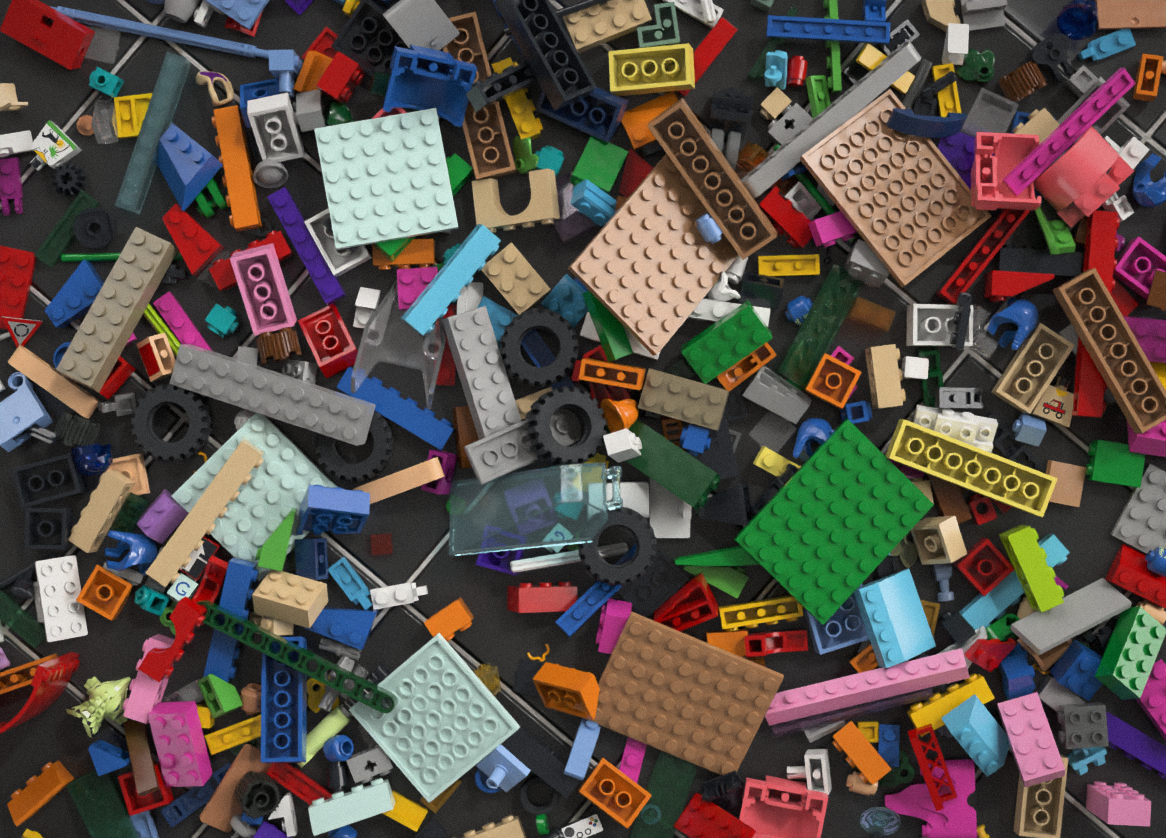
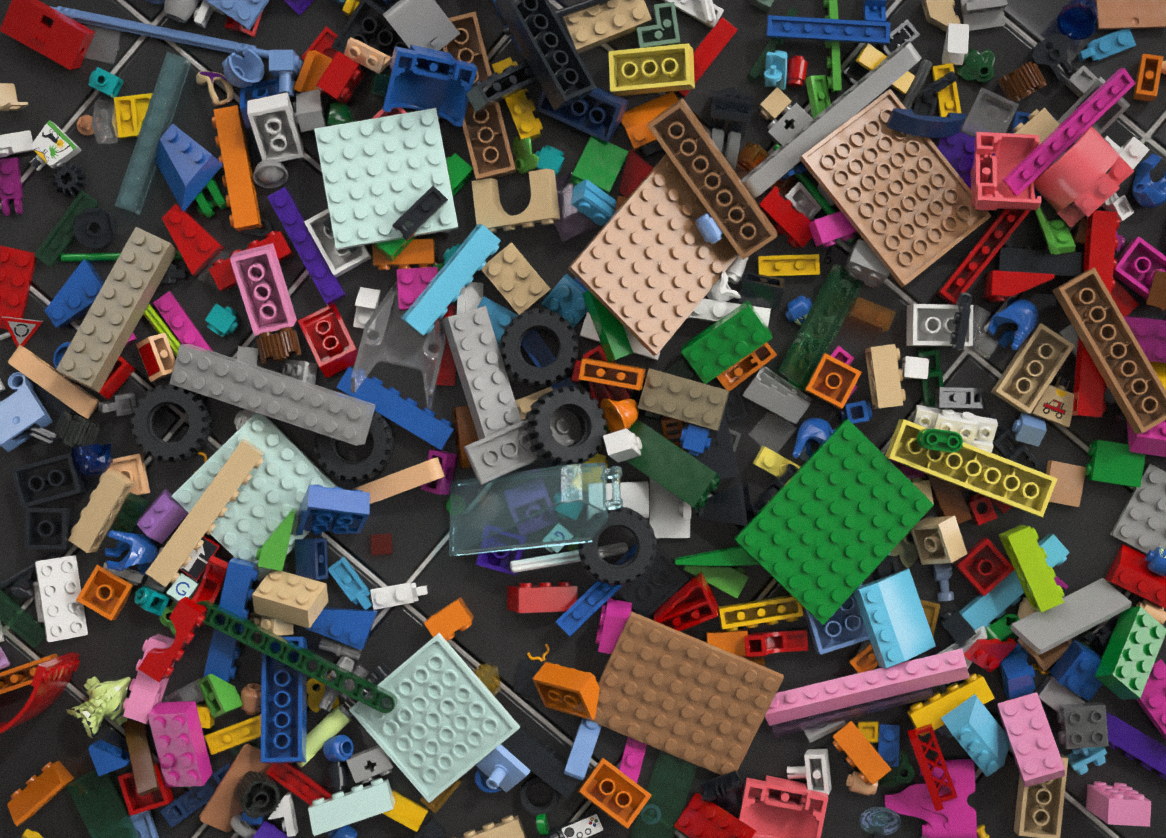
none -> medium blue helmet [222,48,265,89]
none -> light nougat bracket [344,38,392,74]
none -> black plate [392,185,448,241]
none -> green brick [916,428,963,452]

